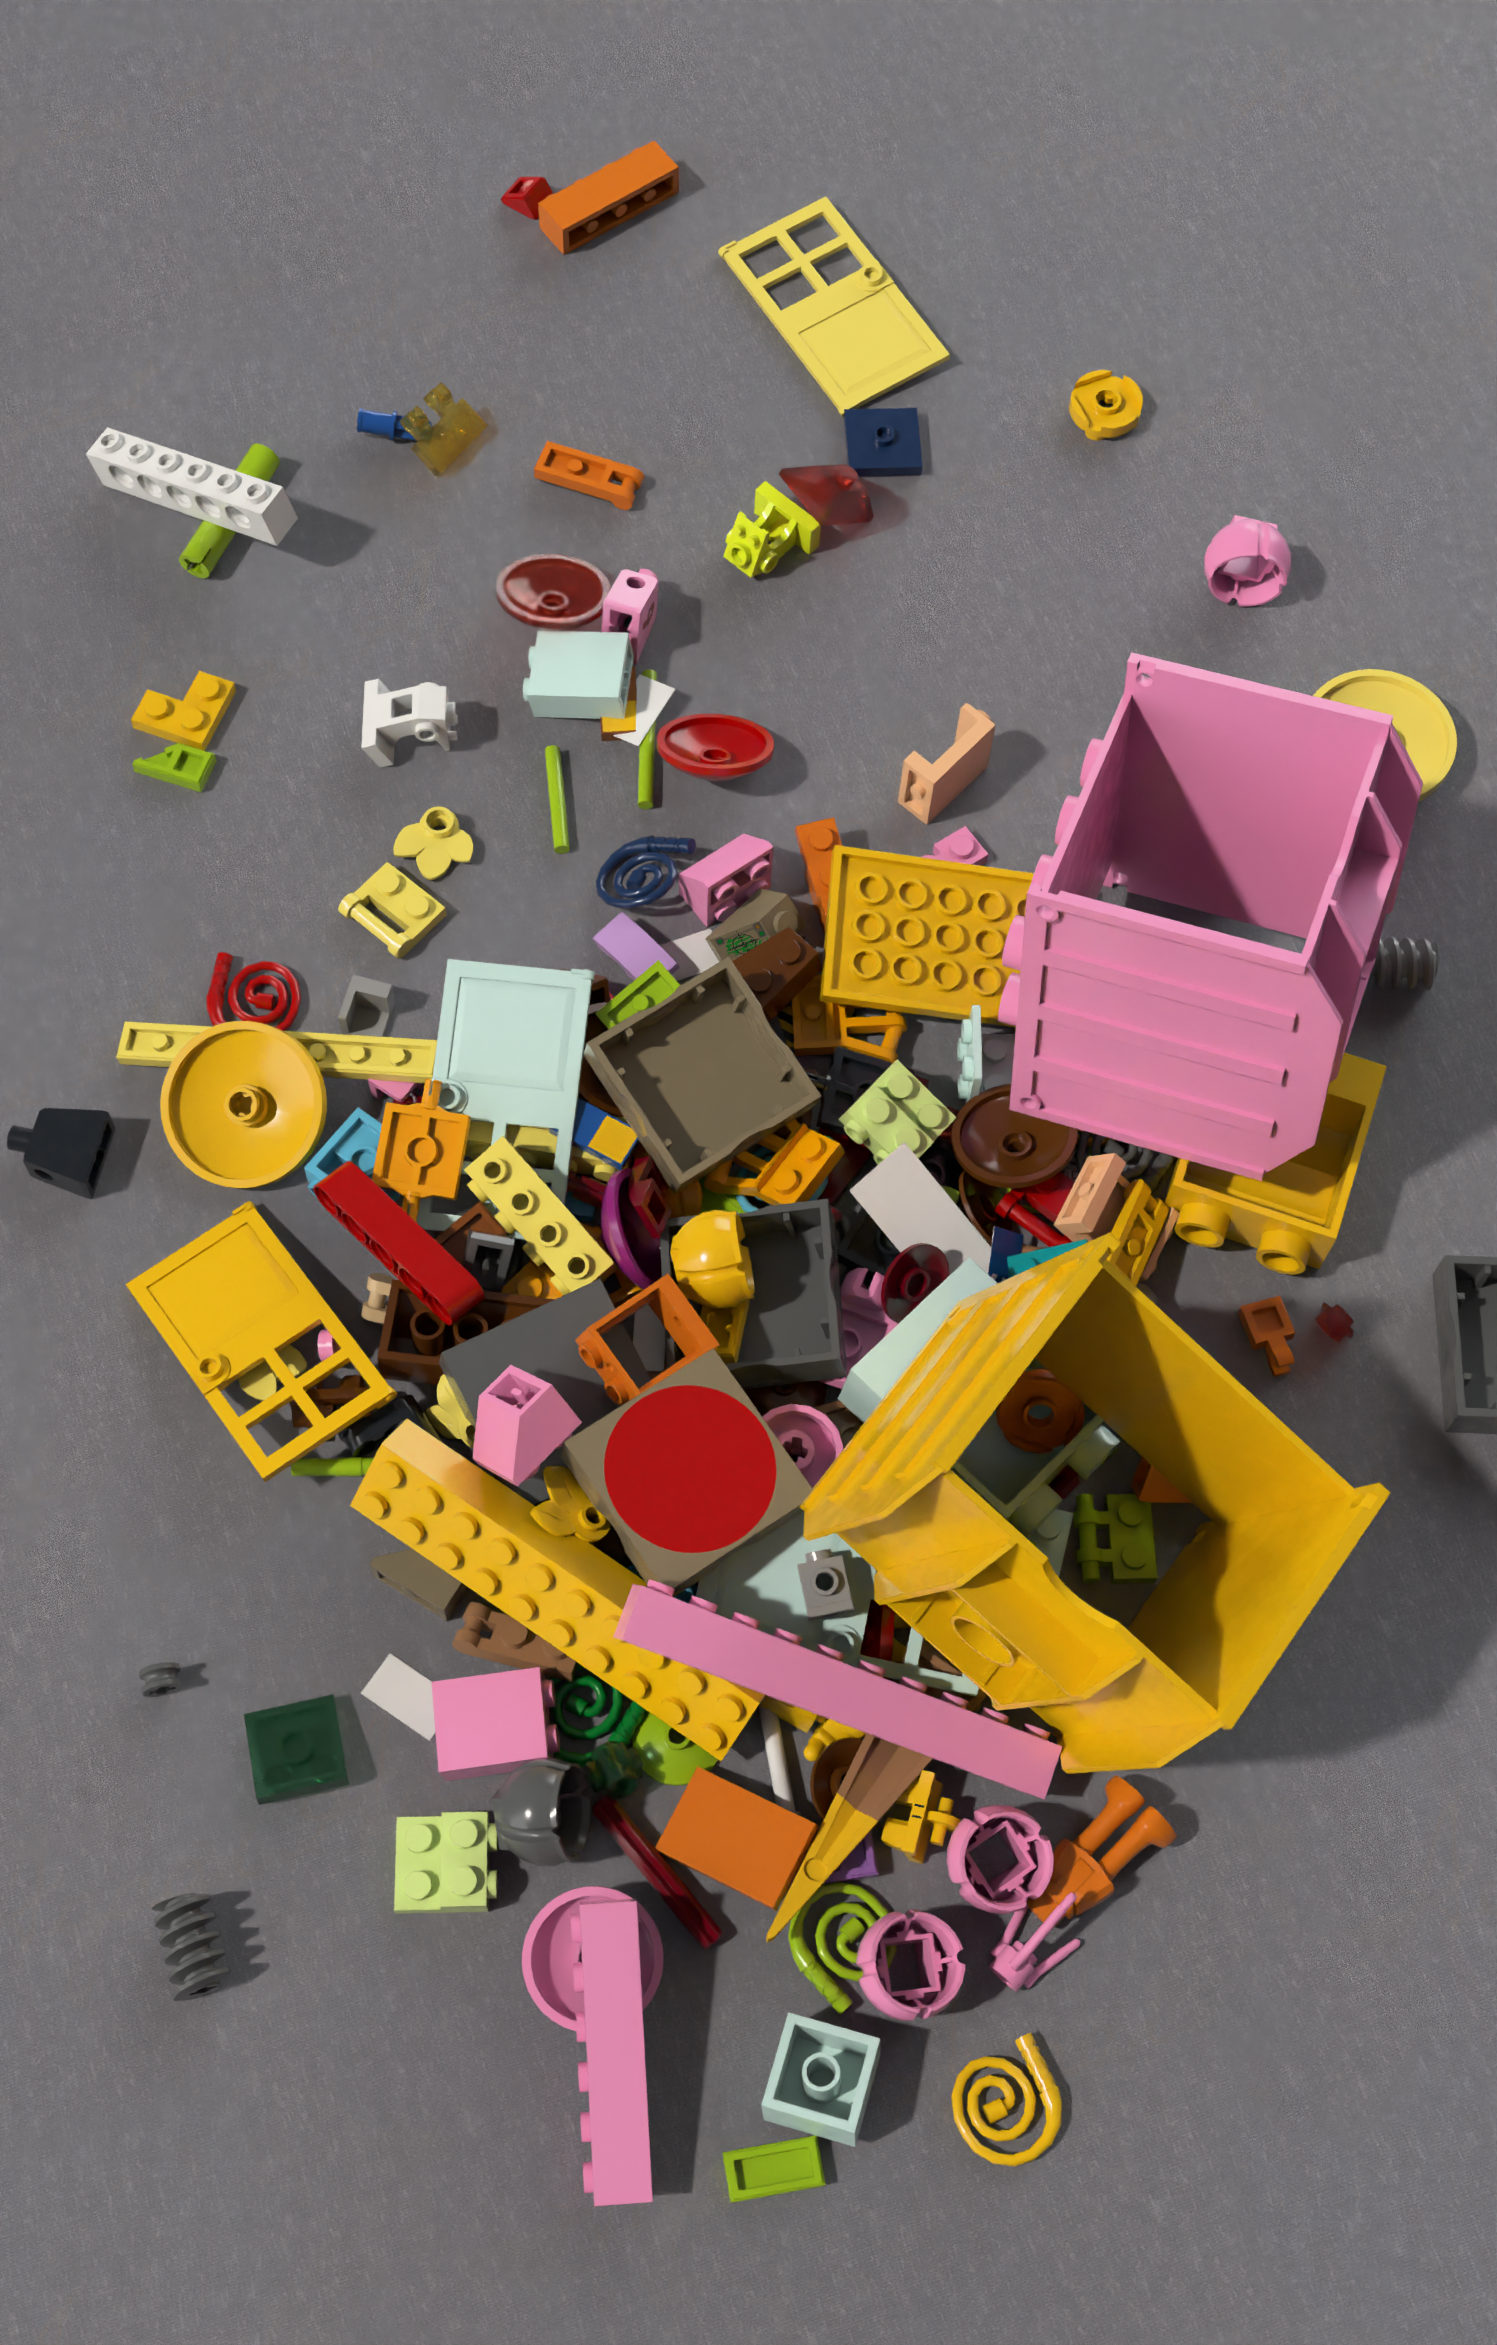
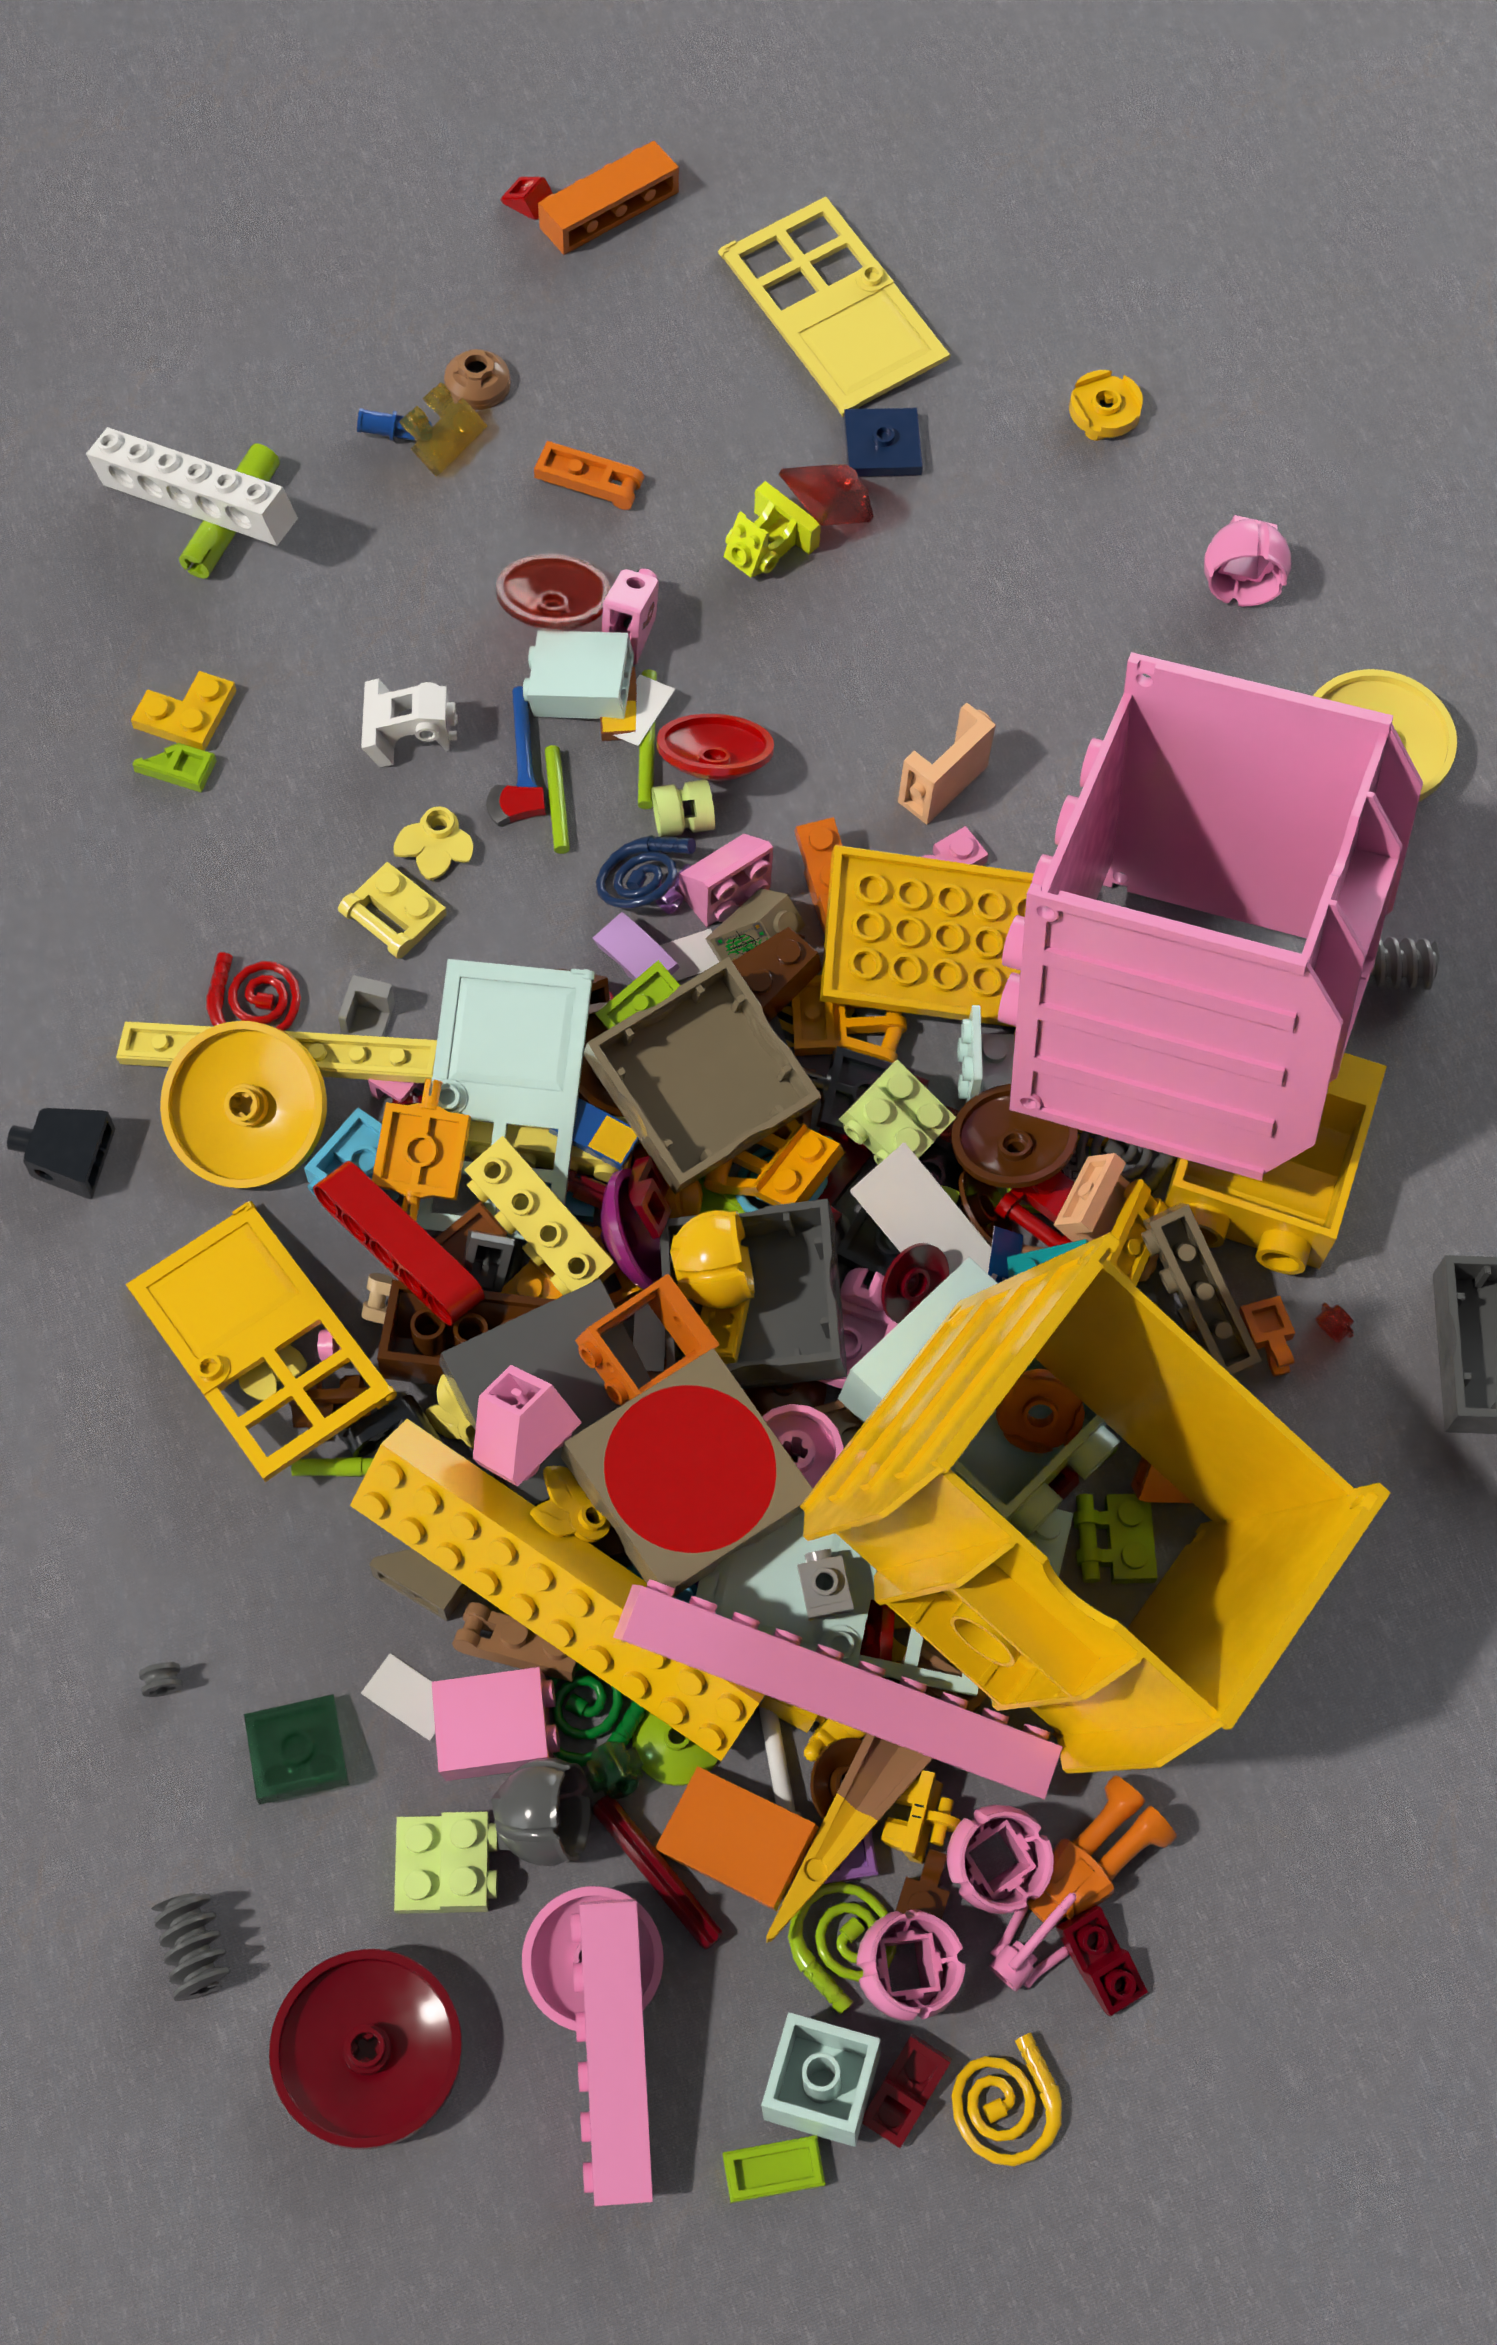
none -> dark red dish [269,1949,463,2150]
none -> medium nougat piece [444,349,511,410]
none -> piece [486,686,546,826]
none -> yellowish green wheel [652,779,715,837]
none -> medium lavender hand [656,864,691,914]
none -> dark red slope [862,2033,952,2148]
none -> reddish brown plate [895,1849,950,1920]
none -> dark red slope [1056,1905,1148,2017]
none -> dark tan brick [1141,1203,1262,1375]

